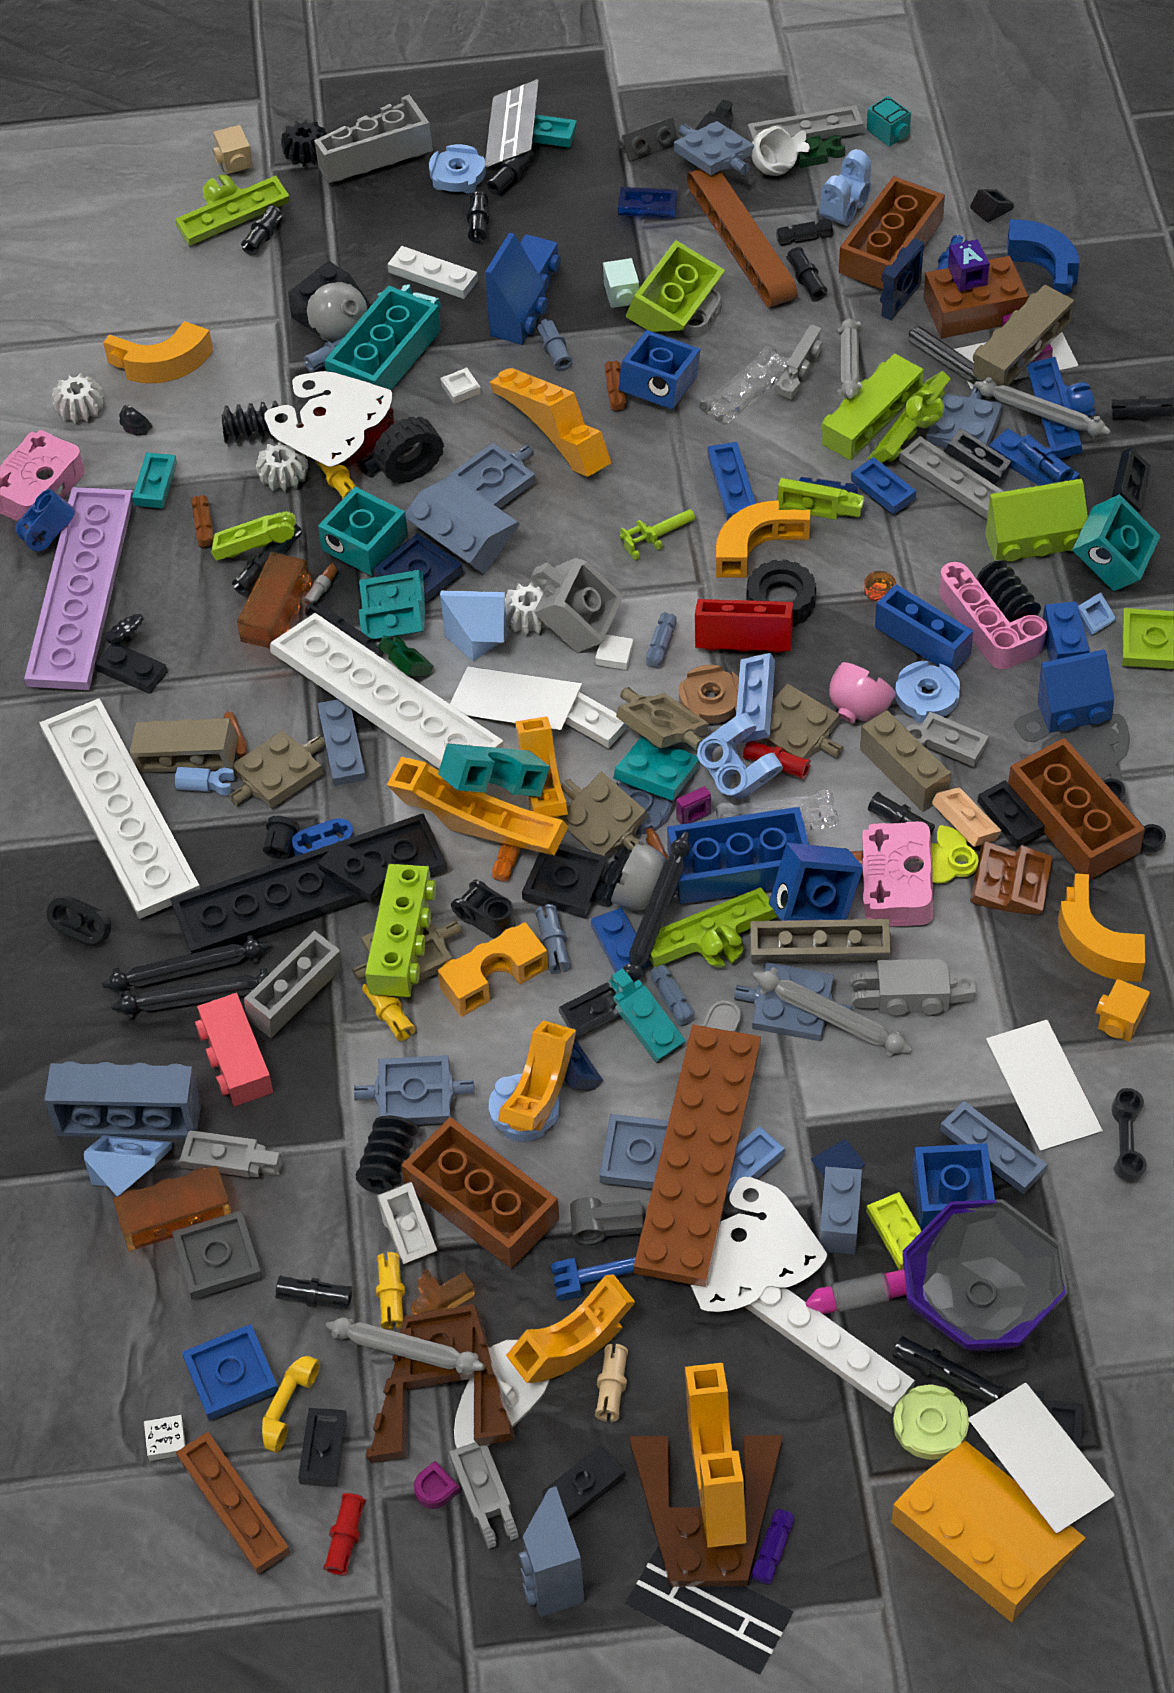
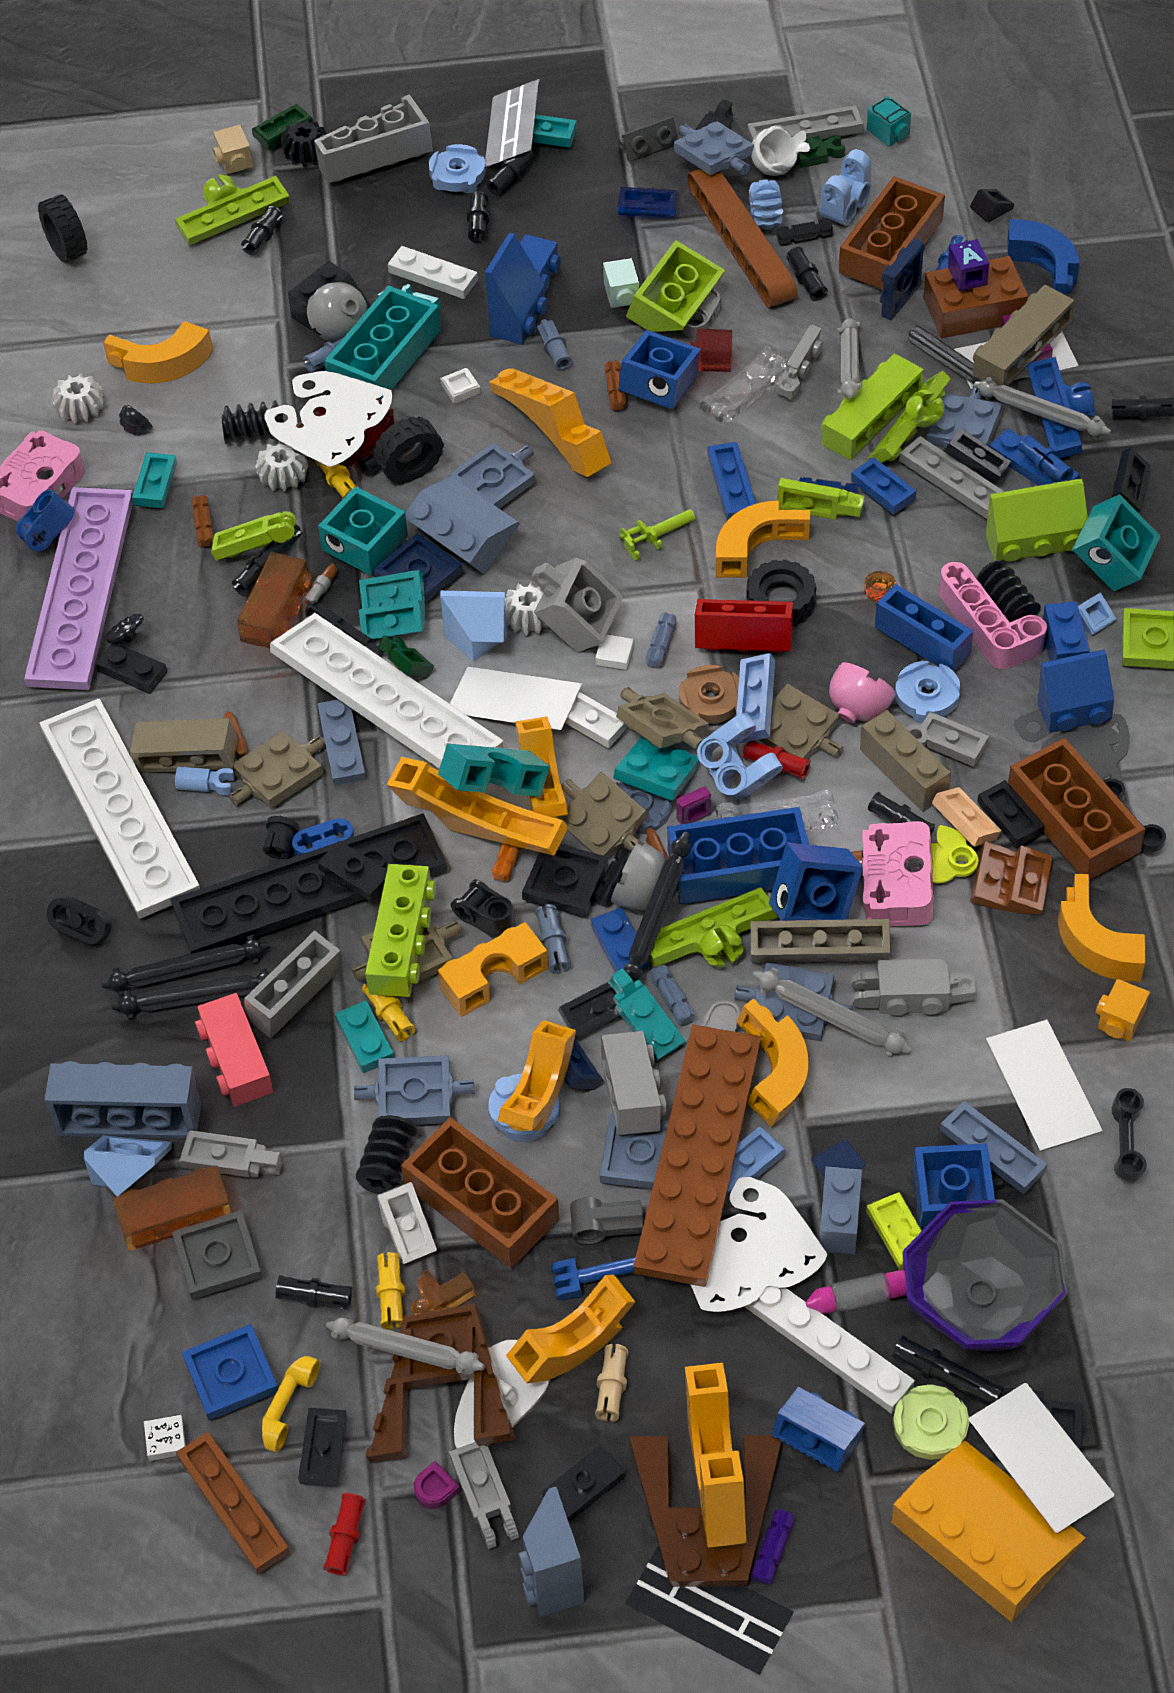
none -> black tyre [38,194,88,262]
none -> dark green plate [252,104,313,150]
none -> teal plate [335,1000,394,1073]
none -> light grey brick [601,1031,666,1135]
none -> clear red brick [690,329,732,372]
none -> light orange arch [736,998,809,1128]
none -> light blue gear [749,180,783,230]
none -> brick [772,1387,865,1472]

